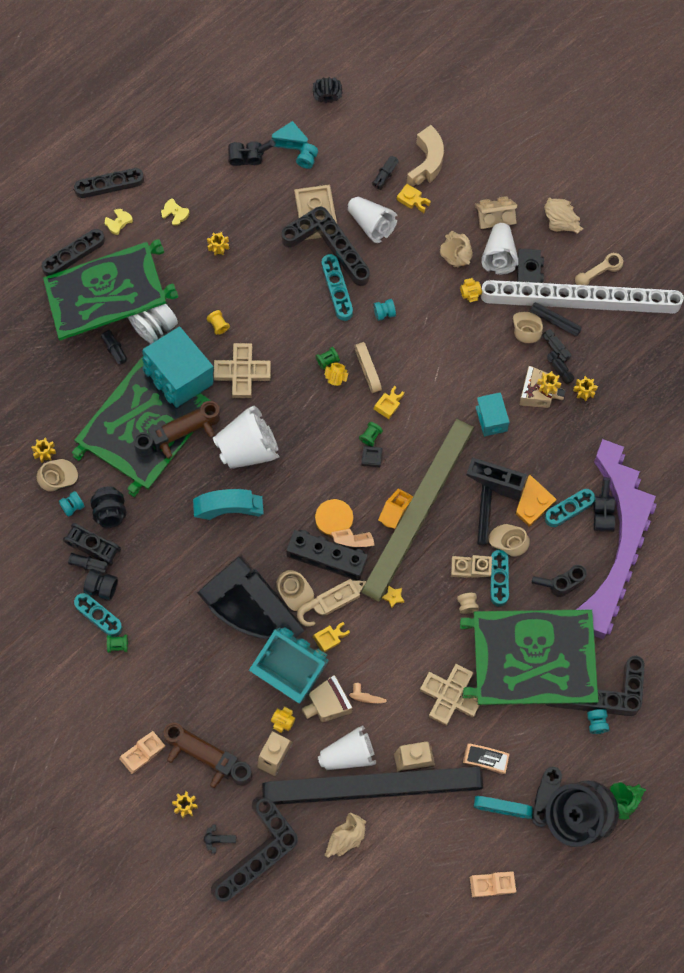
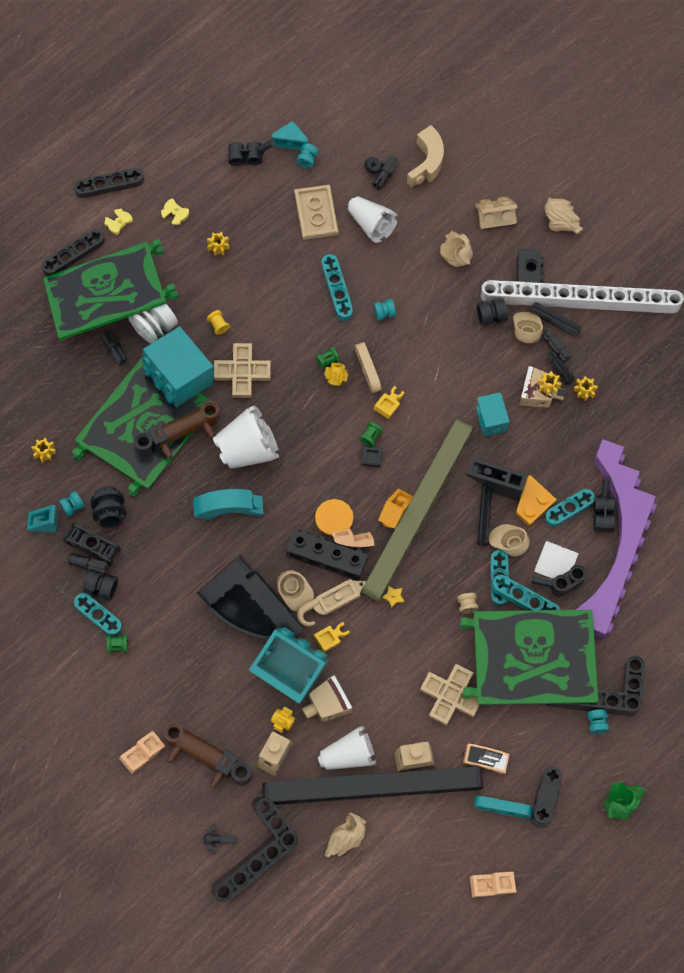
tan cap [37,459,78,491] -> none
yellow gear [172,791,198,818] -> none
black beam [282,207,370,286] -> none
black gear [312,77,343,103] -> none
light nougat bar [349,683,387,703] -> none
yellow plate [397,184,431,213] -> none
tan slope [451,555,492,578] -> none
yellow gear [460,278,482,302] -> none
white cone [482,223,519,275] -> none
black piece [546,780,619,847] -> none
tan piece [575,253,623,286] -> none
none -> teal slope [27,505,59,533]
none -> black piece [364,157,385,174]
none -> black wheel [477,298,508,327]
none -> teal beam [490,575,561,611]
none -> white sticker [534,541,579,578]

